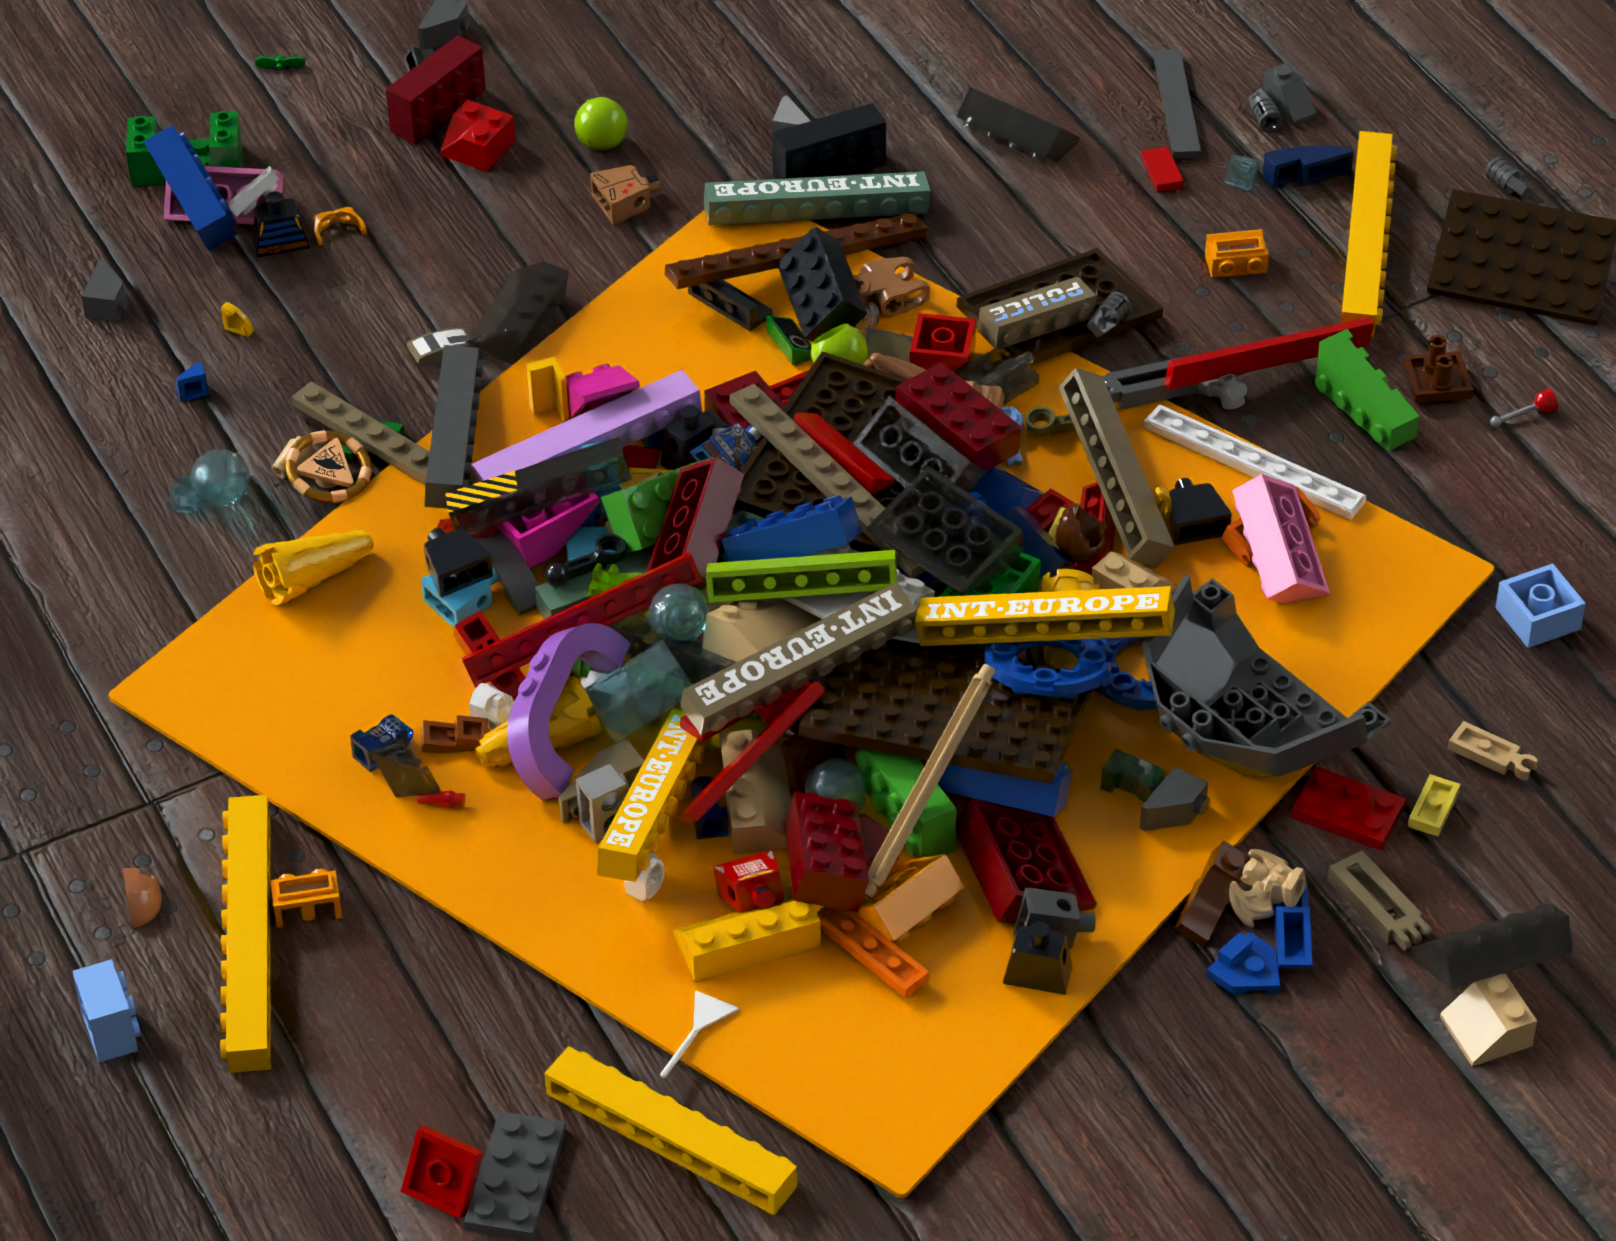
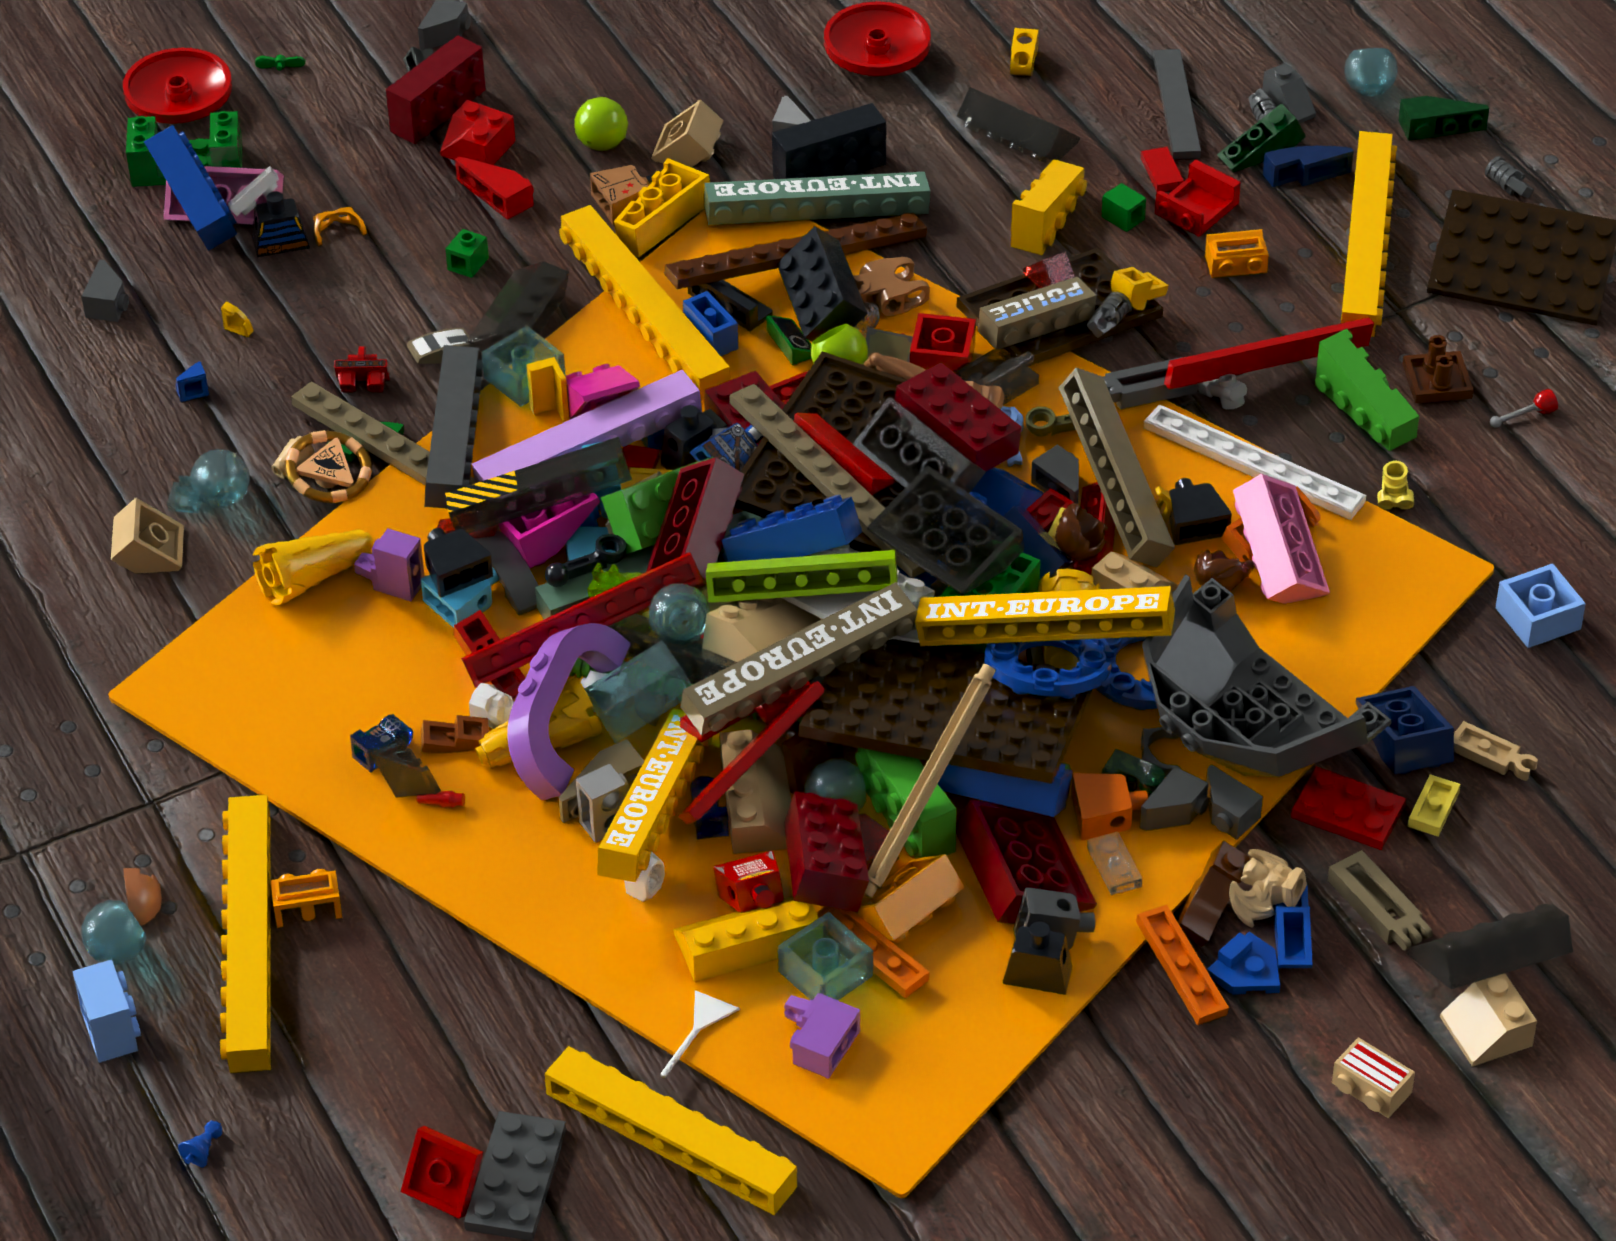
clear light blue tile [1224,154,1259,191] -> none
none -> clear light blue helmet [81,900,147,965]
none -> tan slope [111,498,184,574]
none -> red dish [123,48,232,124]
none -> blue piece [178,1120,223,1168]
none -> red hips [334,346,390,393]
none -> medium lavender hinge [354,528,425,601]
none -> green brick [445,229,489,278]
none -> red slope [455,156,534,220]
none -> clear light blue brick [482,325,566,407]
none -> yellow brick [559,205,730,400]
none -> yellow wedge [614,158,710,257]
none -> tan slope [651,99,724,167]
none -> blue brick [683,291,739,356]
none -> clear light blue brick [778,912,873,1000]
none -> medium lavender hinge [784,993,860,1079]
none -> red dish [824,1,931,76]
none -> yellow leg [1010,28,1039,76]
none -> yellow wedge [1011,159,1087,255]
none -> clear red slope [1023,251,1075,288]
none -> dark grey slope [1031,444,1079,504]
none -> orange torso [1071,773,1148,840]
none -> clear plate [1087,832,1143,895]
none -> green brick [1102,183,1146,232]
none -> yellow brick [1111,267,1169,310]
none -> orange plate [1136,904,1229,1025]
none -> dark grey cap [1141,727,1182,777]
none -> red panel [1155,160,1241,237]
none -> reddish brown hair [1194,550,1254,591]
none -> dark grey slope [1206,764,1263,839]
none -> dark green slope [1217,103,1306,173]
none -> brick [1332,1037,1415,1118]
none -> clear light blue helmet [1344,48,1398,96]
none -> dark blue slope [1356,686,1454,774]
none -> light yellow plate [1377,461,1414,510]
none -> dark green slope [1398,96,1489,141]

